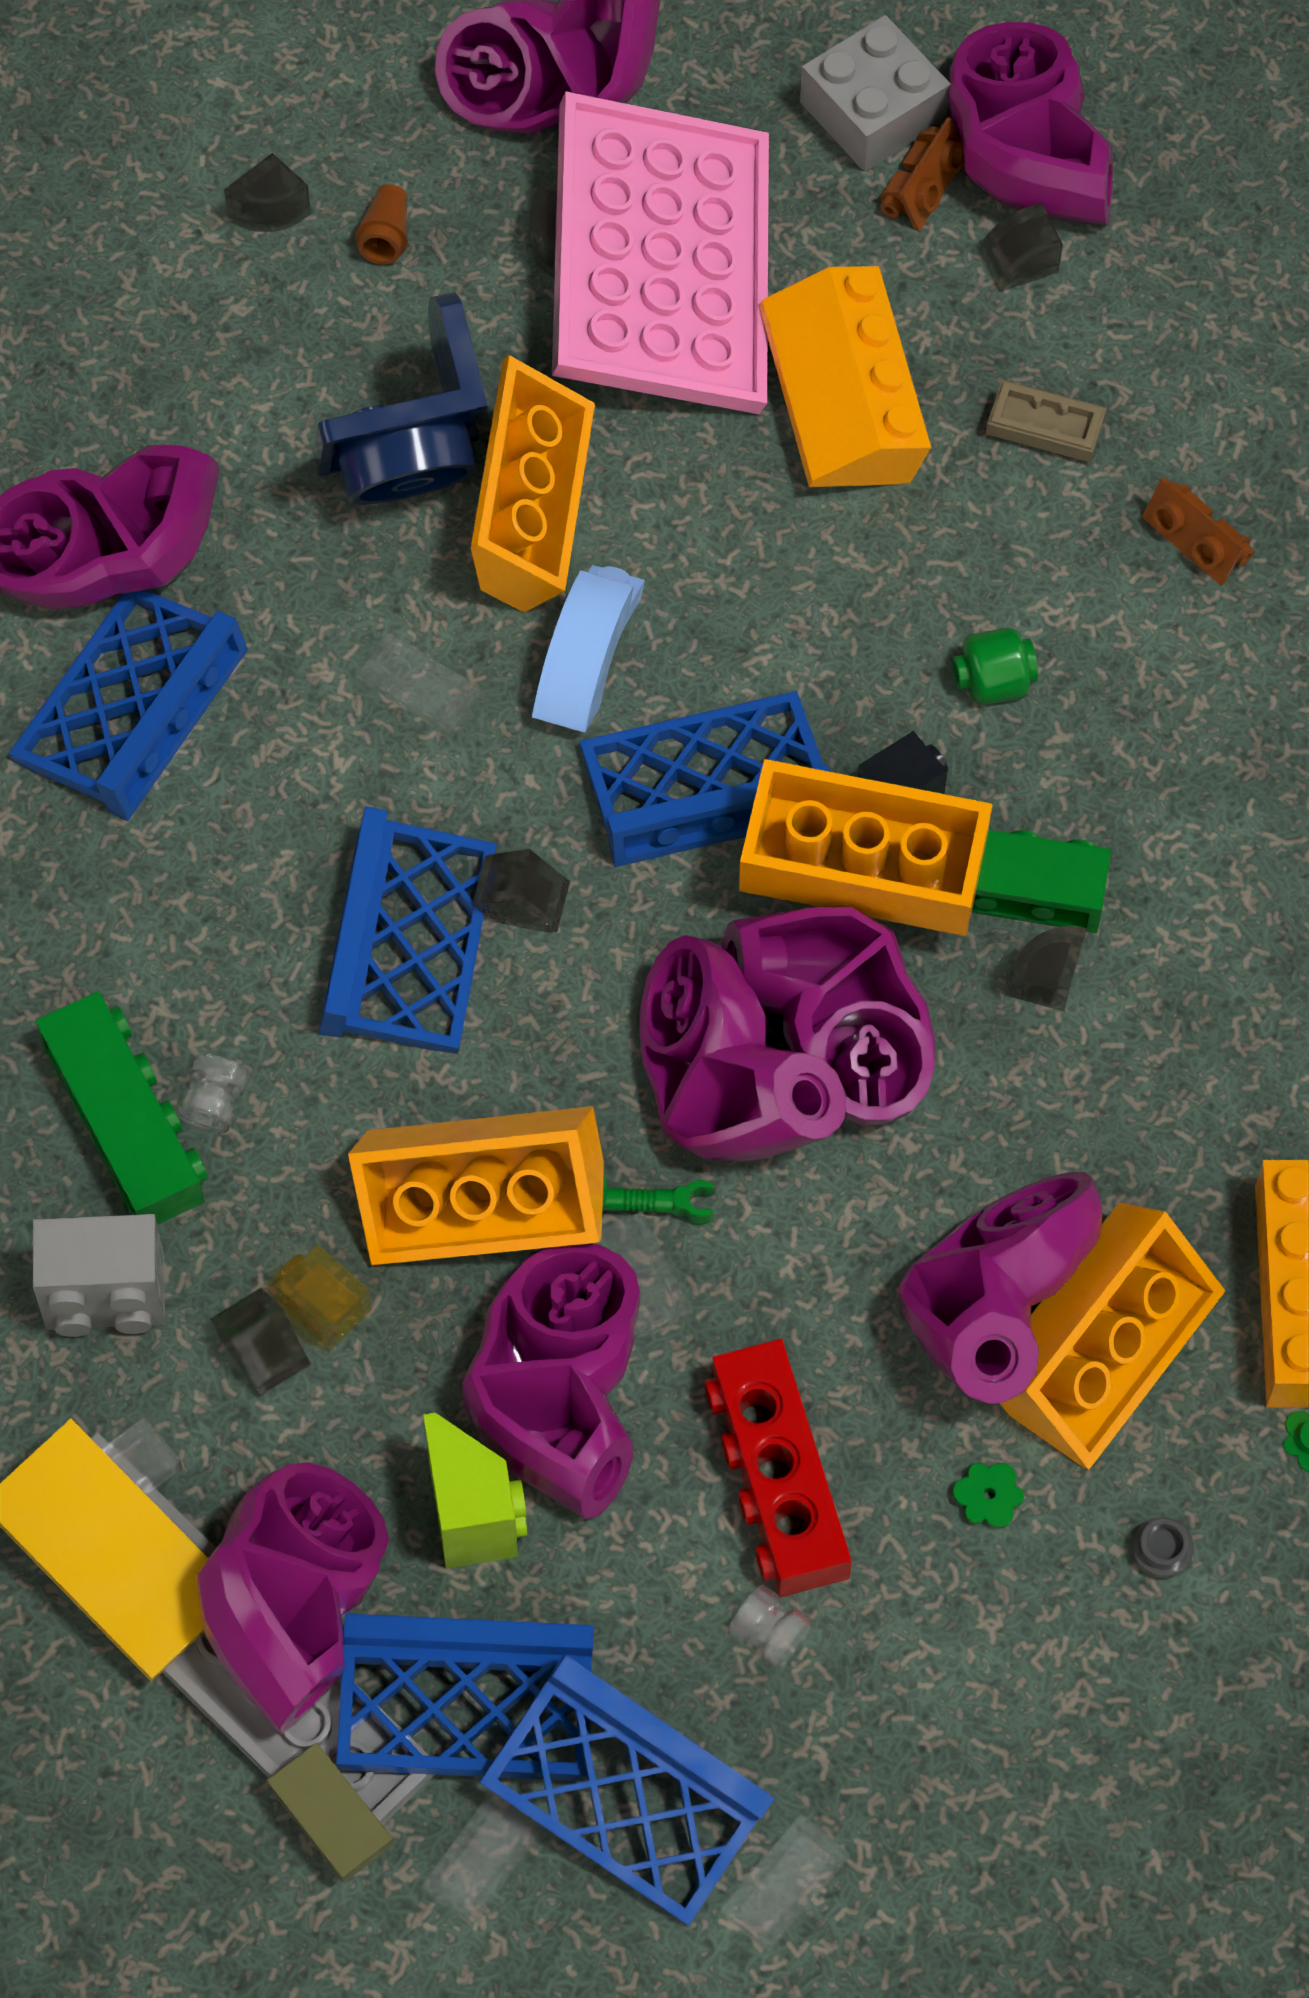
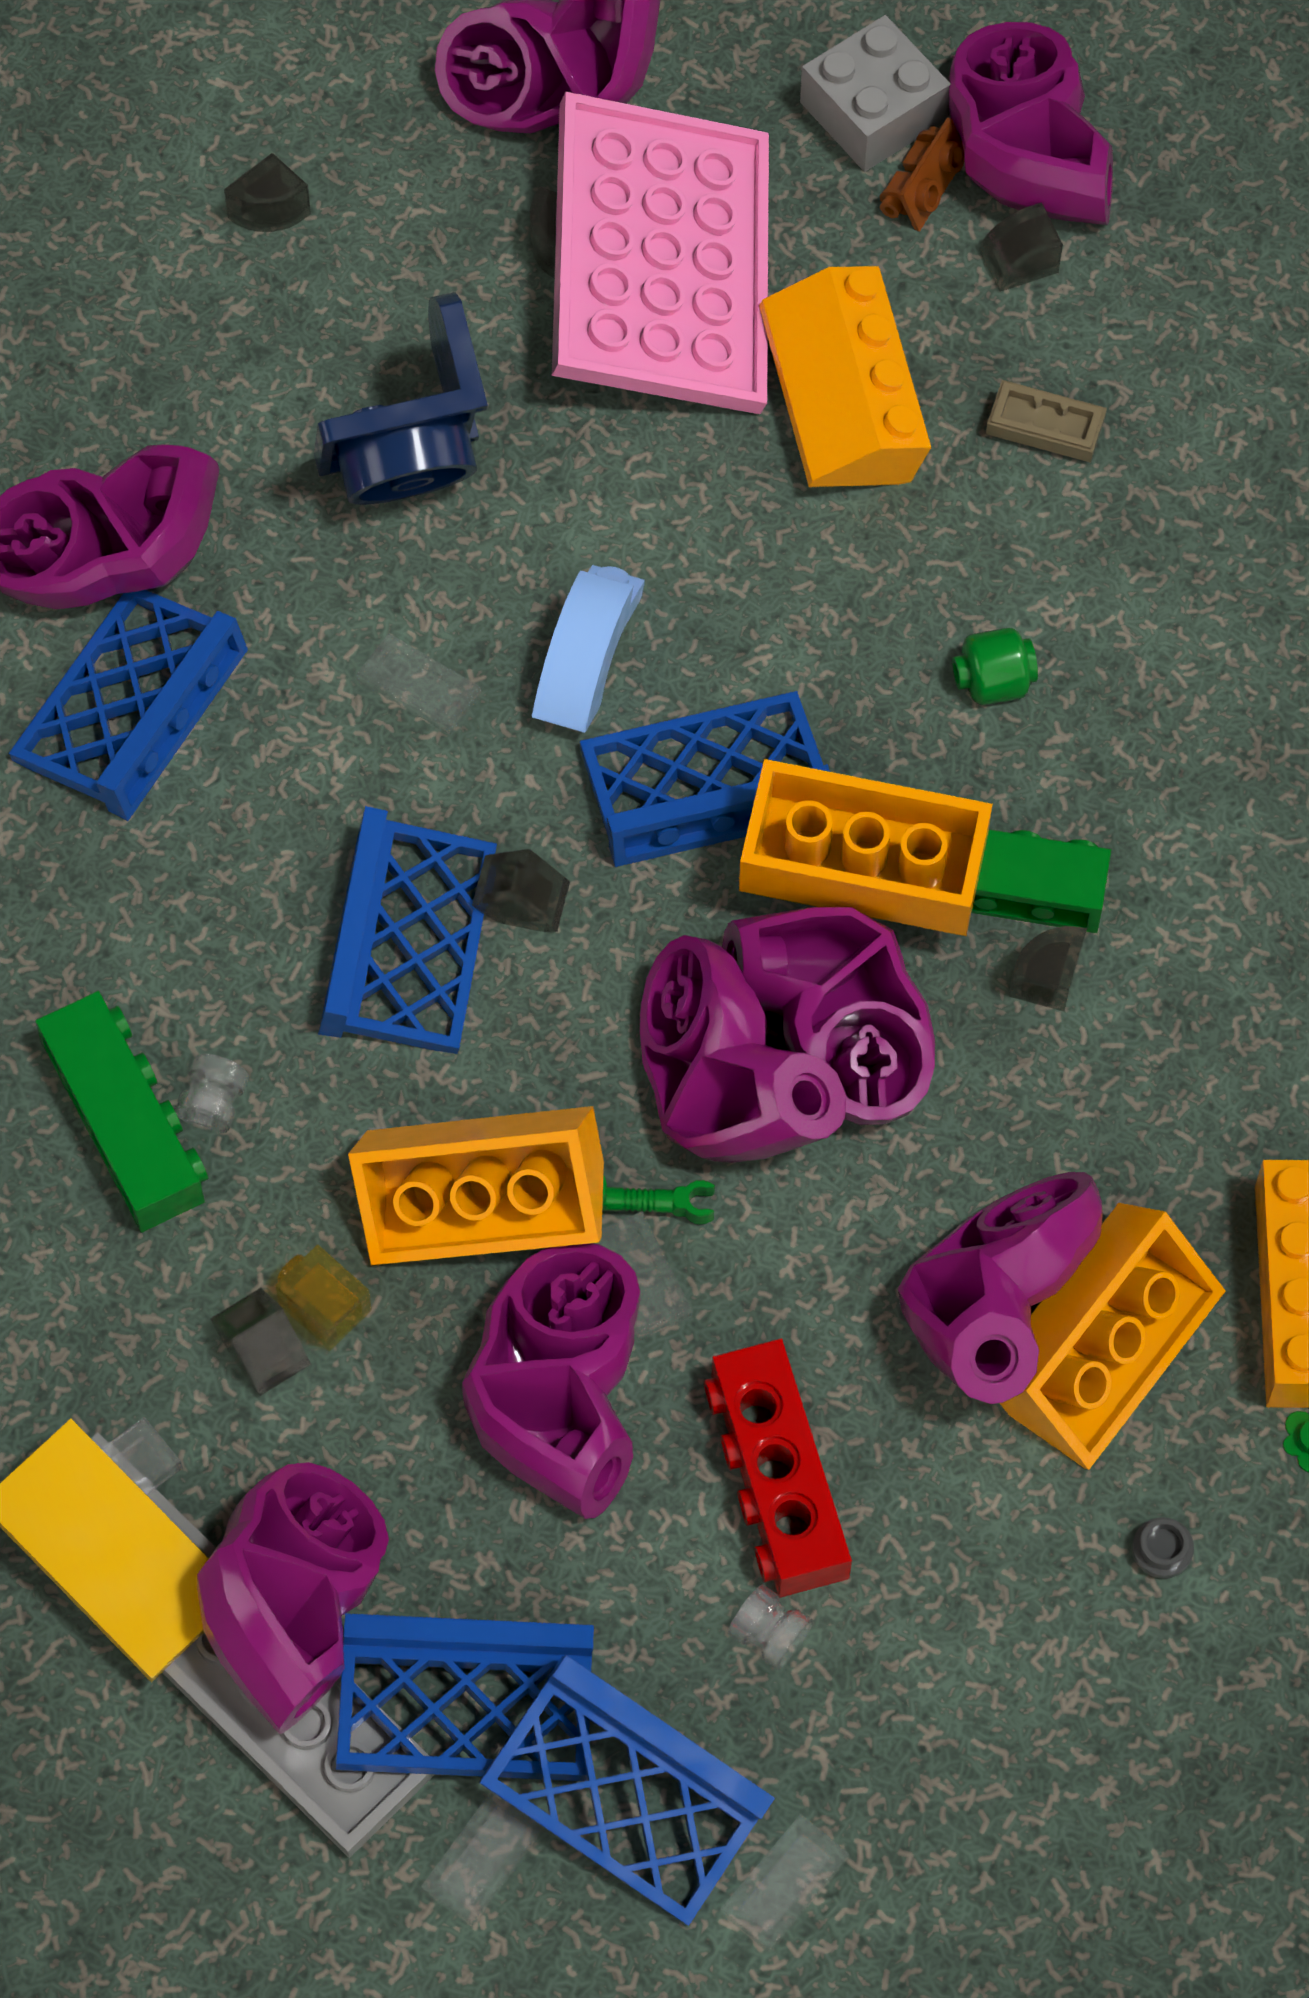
light grey brick [33,1214,166,1337] -> none
olive tile [266,1742,394,1883] -> none
dark orange cone [355,184,408,265] -> none
lime slope [423,1413,528,1569] -> none
light orange slope [471,355,595,612] -> none
black brick [857,731,948,794] -> none
green plant [953,1463,1024,1528] -> none
dark orange hinge [1142,477,1255,586] -> none

